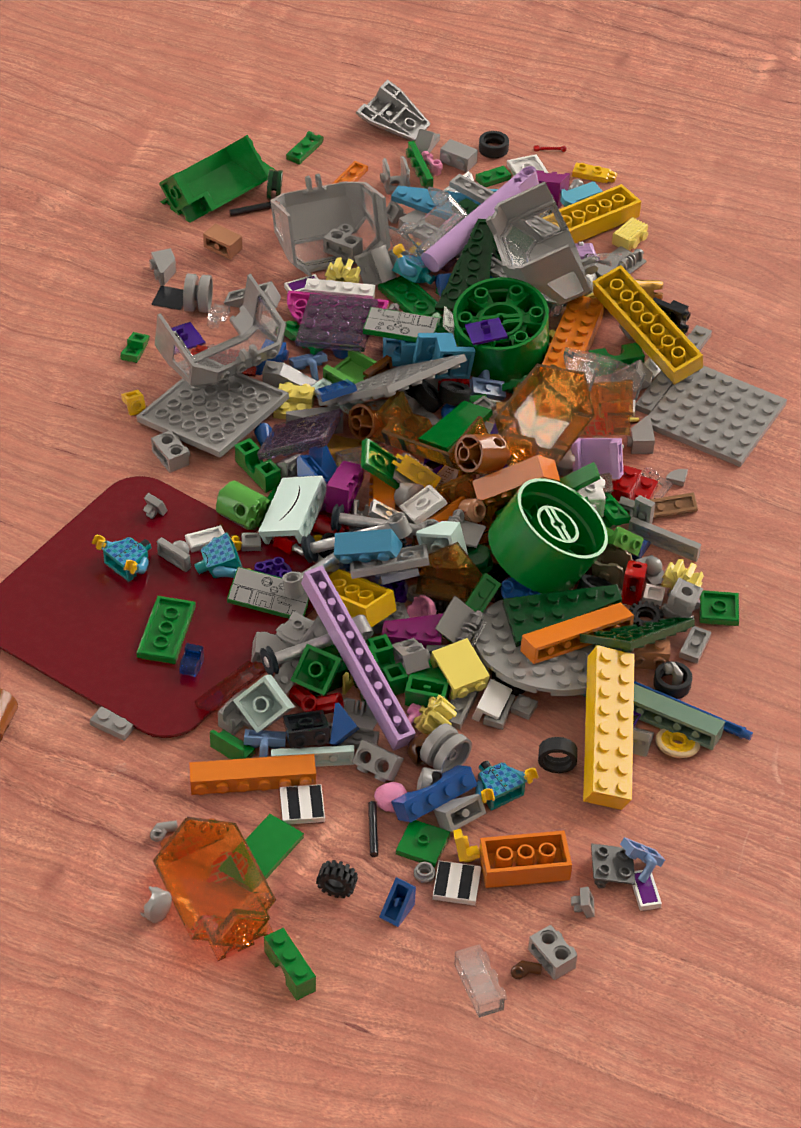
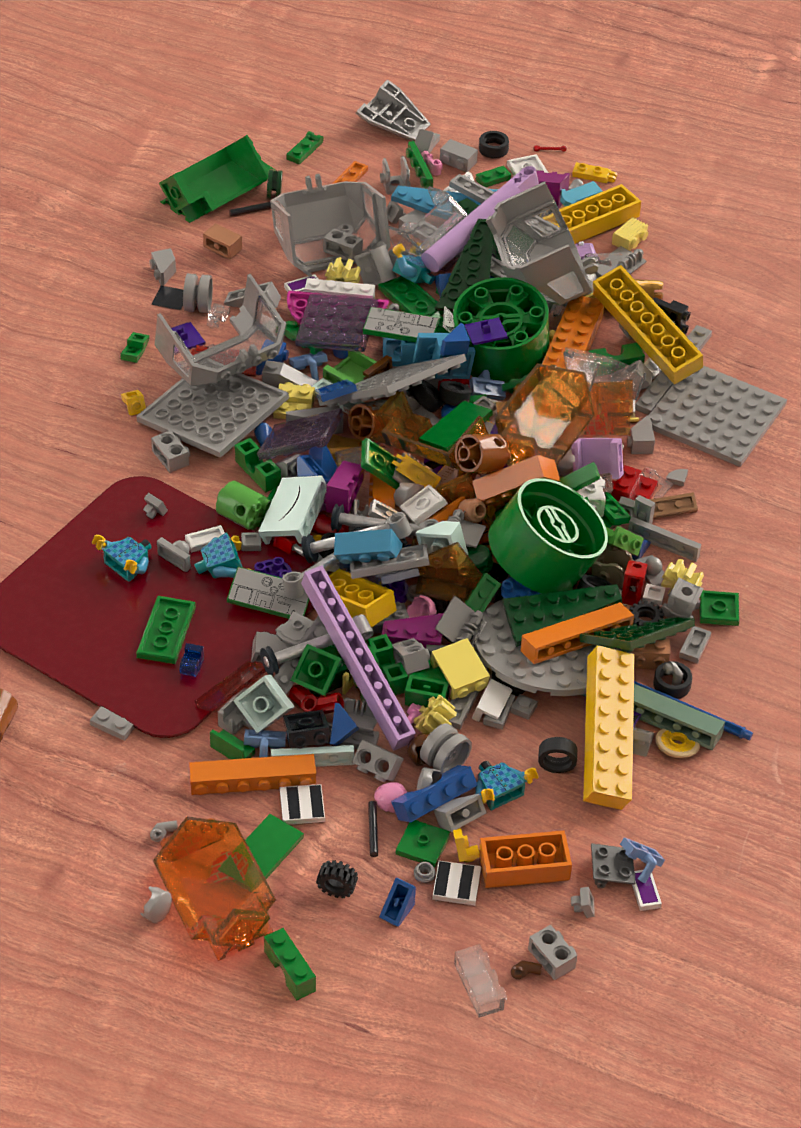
none -> blue slope [440,323,470,356]

